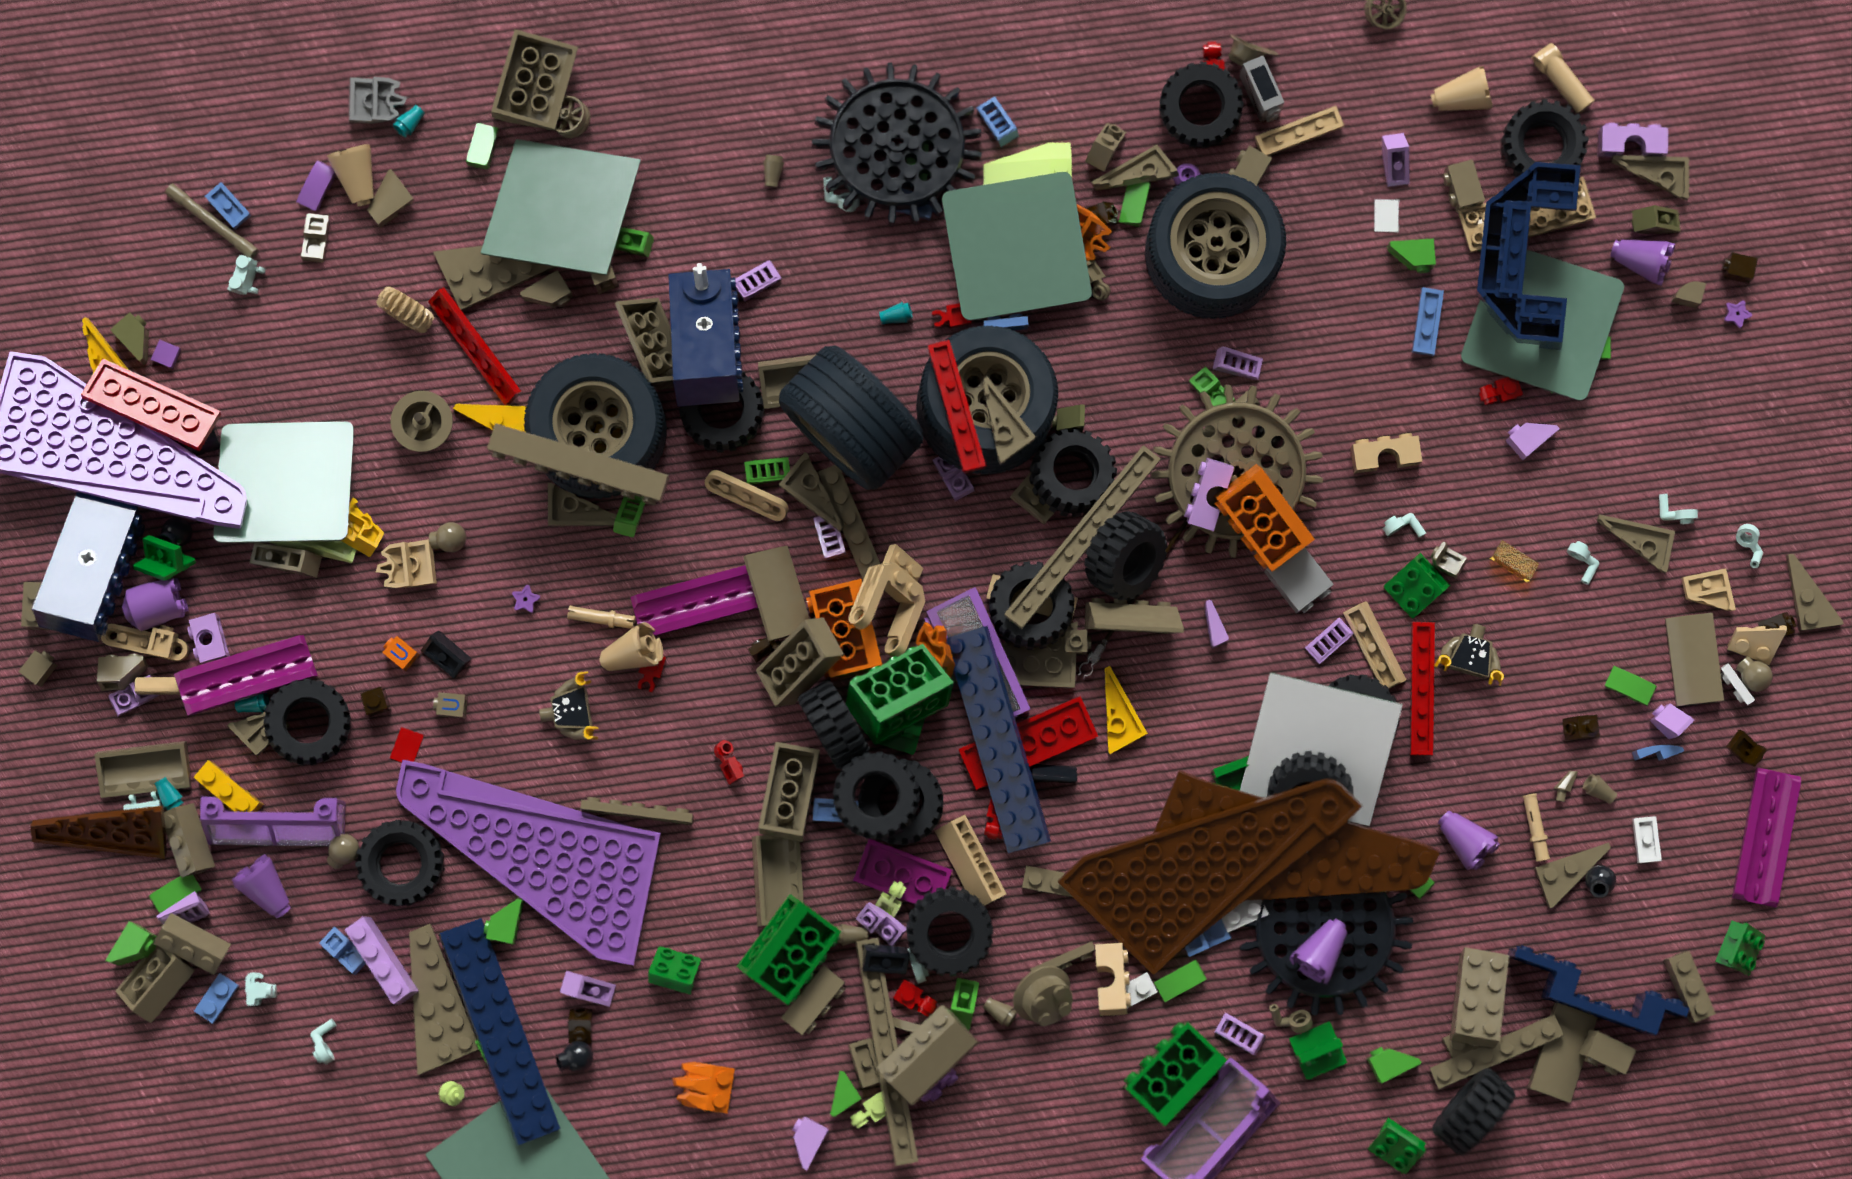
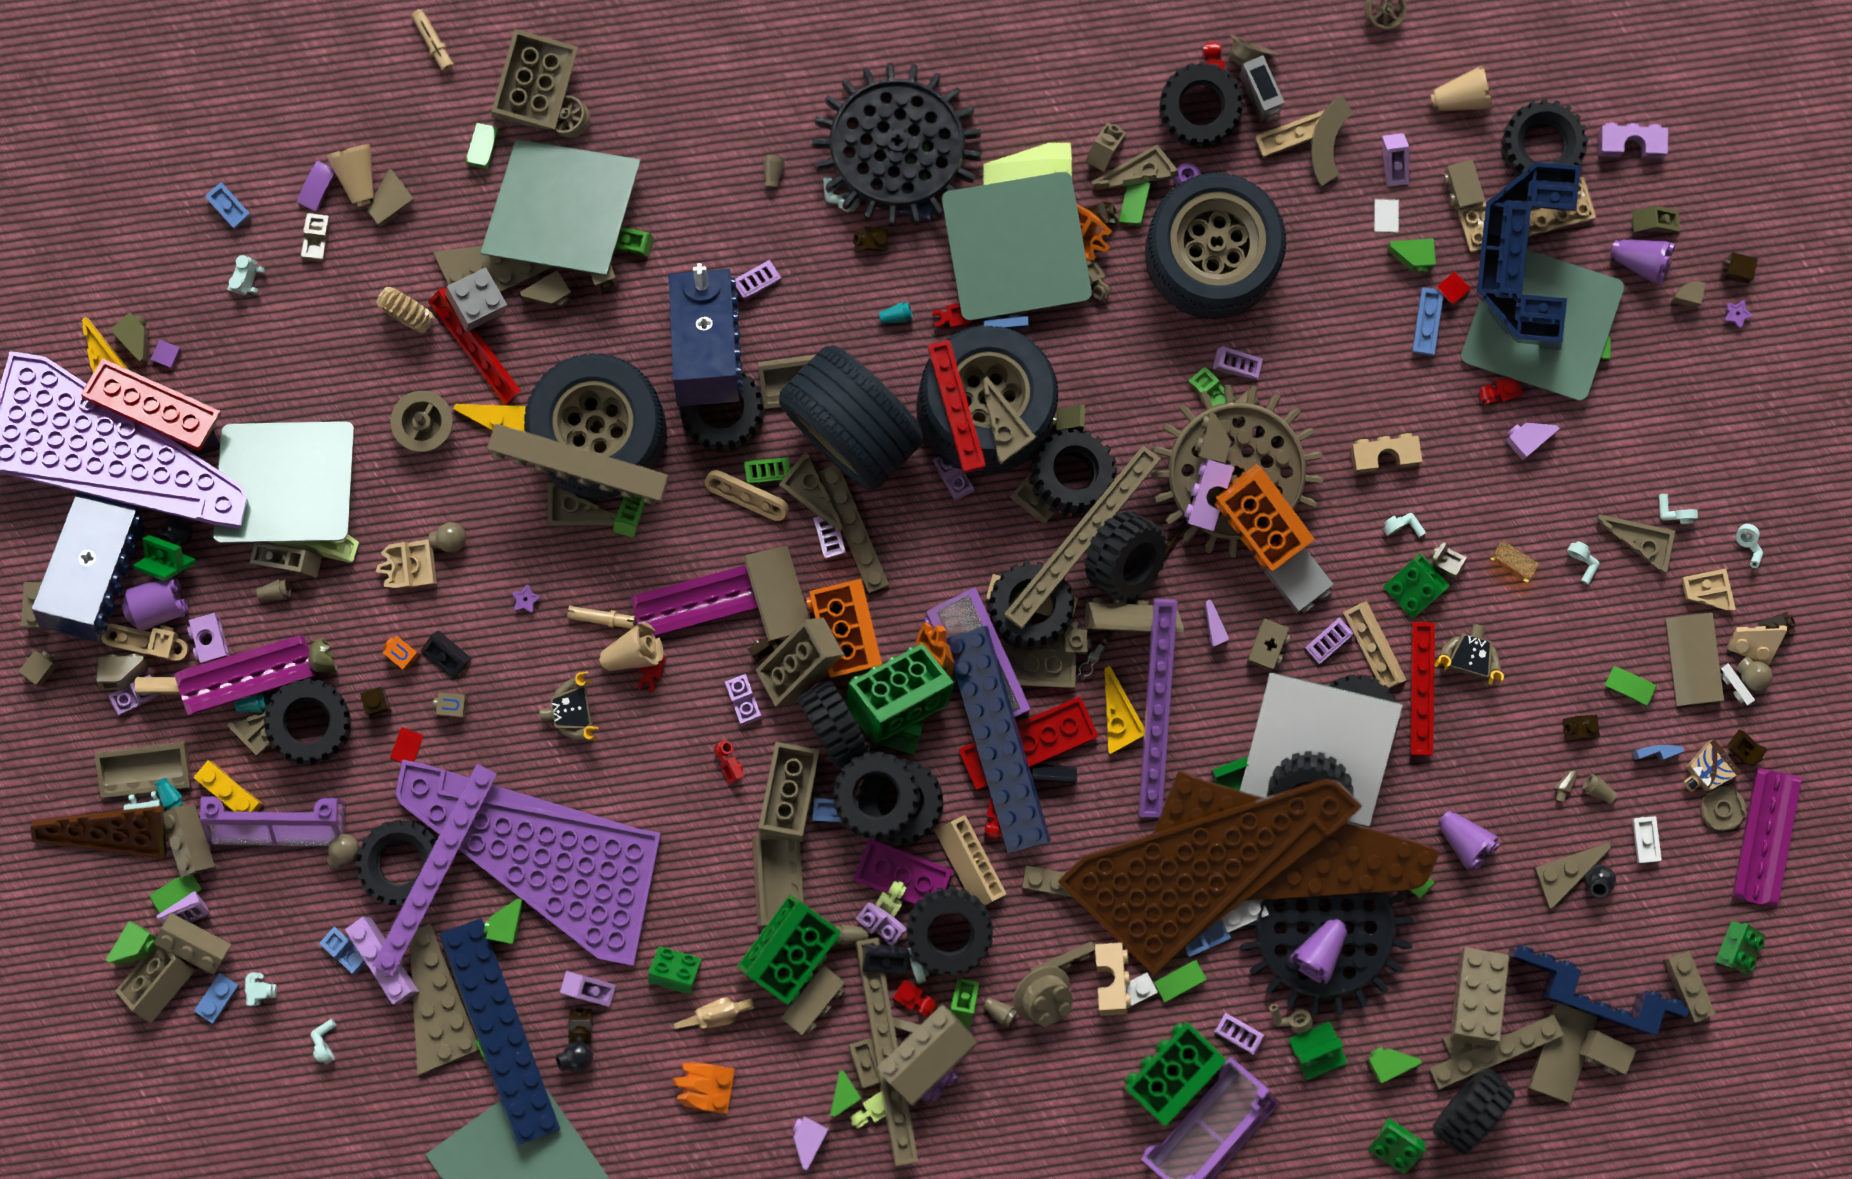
dark tan piece [165,183,258,258] -> none
medium lavender cone [232,854,291,919] -> none
yellow slope [340,498,384,557] -> none
light grey plate [349,77,407,124] -> none
teal cone [393,105,425,137] -> none
yellowish green wheel [439,1081,464,1106] -> none
dark tan plate [580,797,694,825] -> none
dark tan slope [615,298,674,390] -> none
tan plate [849,544,925,658] -> none
medium blue slope [977,97,1019,146] -> none
dark tan brick [1228,146,1272,186] -> none
tan pin [1522,793,1550,862] -> none
tan piece [1532,43,1595,114] -> none
dark tan wing [1611,155,1689,200] -> none
lavender slope [1650,704,1694,740] -> none
dark tan wing [1786,554,1843,631] -> none
none -> dark tan cone [256,578,291,601]
none -> olive hair [308,638,337,673]
none -> medium lavender plate [372,764,497,976]
none -> tan pin [411,9,454,72]
none -> light grey brick [445,267,507,332]
none -> tan animal [674,998,755,1029]
none -> lavender slope [725,674,762,727]
none -> dark brown bracket [853,226,889,252]
none -> medium lavender plate [1138,599,1177,817]
none -> dark tan slope [1195,412,1231,463]
none -> dark tan brick [1247,618,1290,671]
none -> dark tan tile [1311,95,1354,186]
none -> red sticker [1437,271,1471,304]
none -> torso [1683,739,1741,792]
none -> dark tan tile [1700,786,1746,831]

